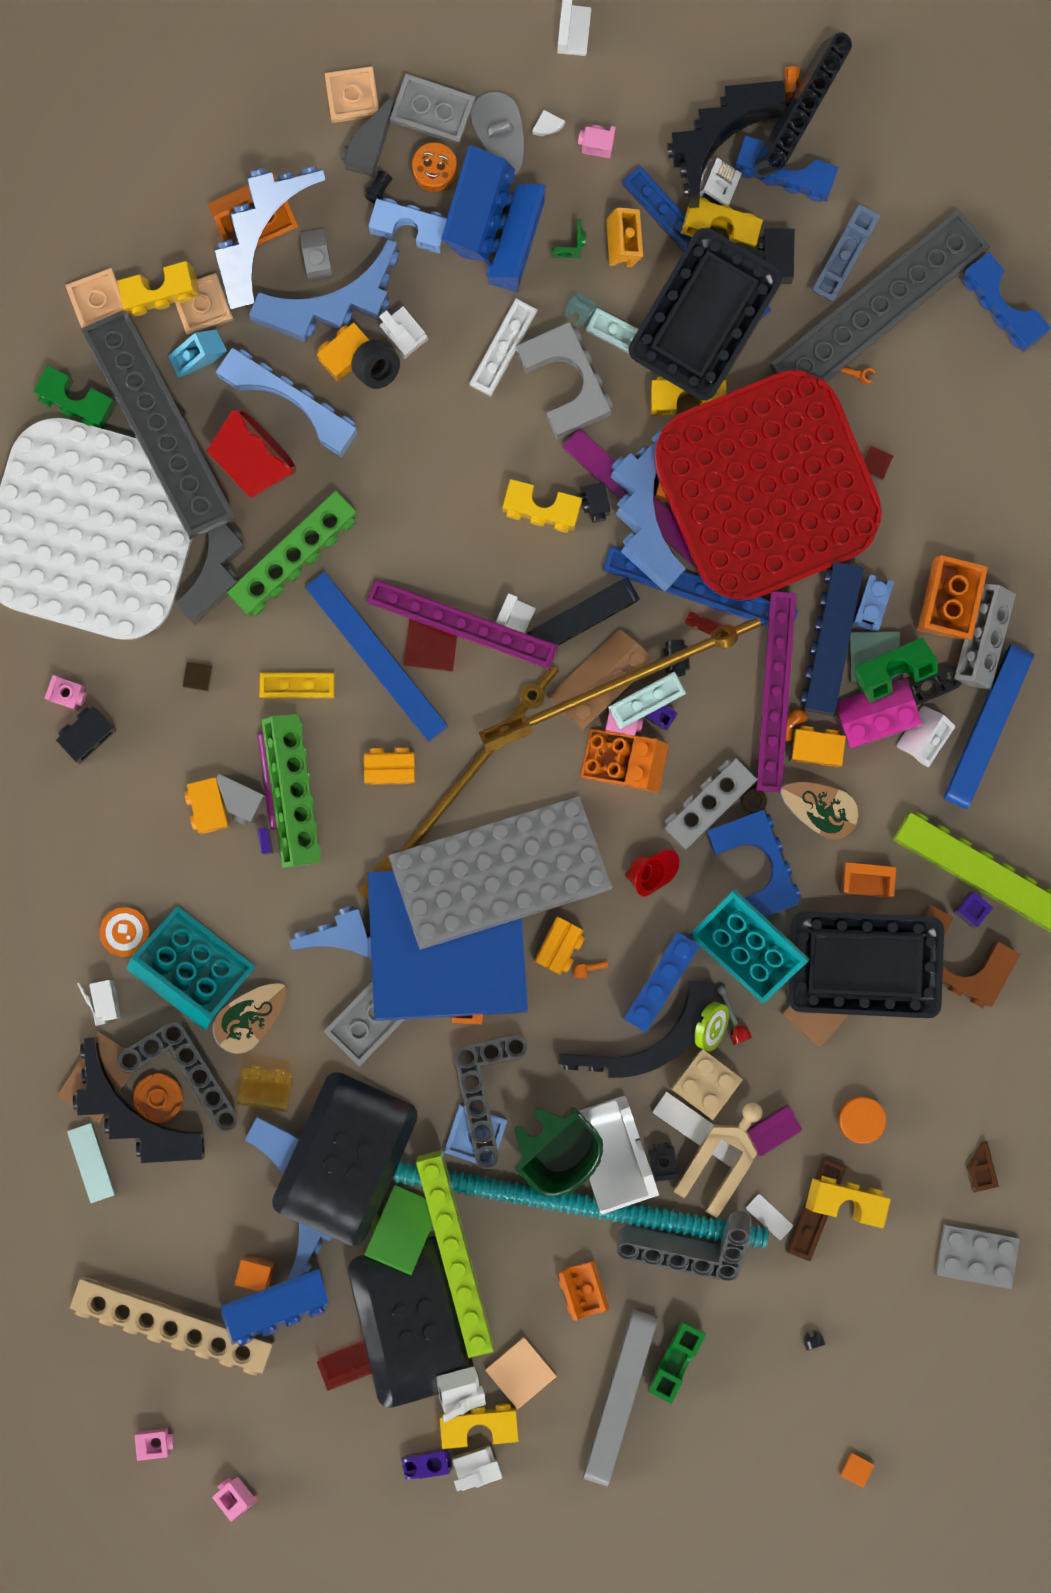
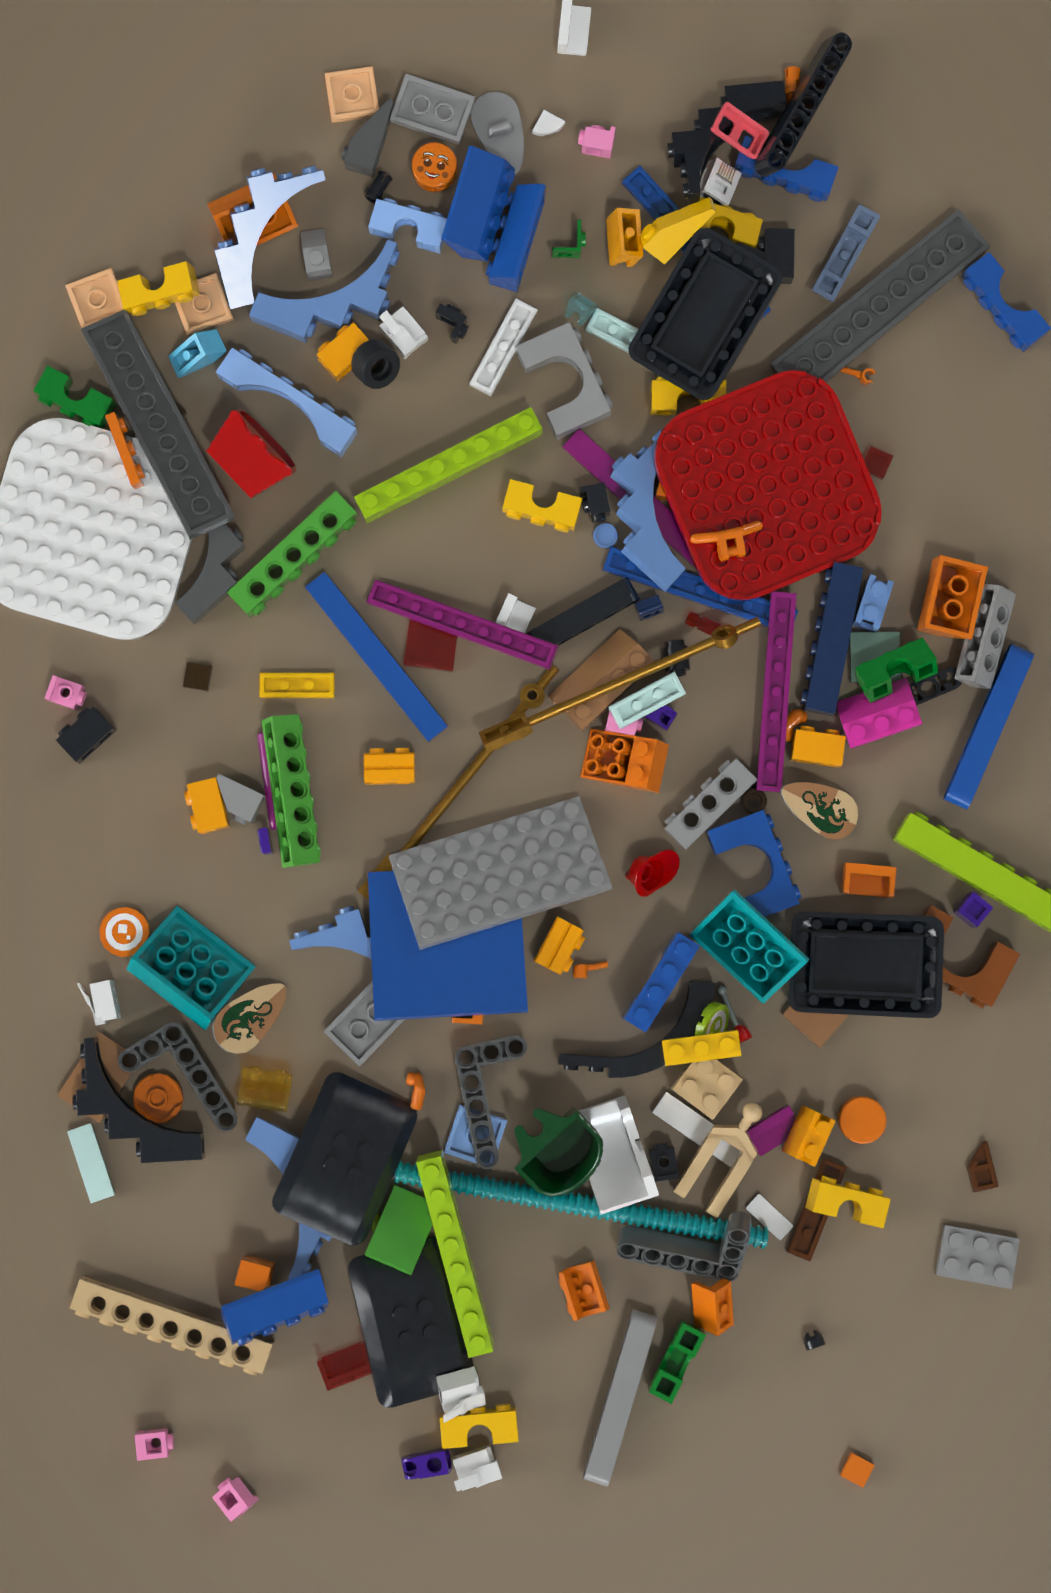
light nougat tile [485,1336,557,1410] -> none
white panel [897,706,956,767] -> none
none -> orange plate [105,412,146,489]
none -> lime brick [354,407,543,524]
none -> orange arm [406,1072,426,1110]
none -> black bracket [436,304,469,344]
none -> medium blue piece [593,523,618,548]
none -> dark blue piece [635,595,664,621]
none -> yellow slope [640,198,716,265]
none -> yellow arch [662,1030,742,1066]
none -> orange piece [690,521,763,561]
none -> orange panel [691,1278,734,1336]
none -> coral piece [711,102,769,159]
none -> light orange brick [781,1105,836,1167]

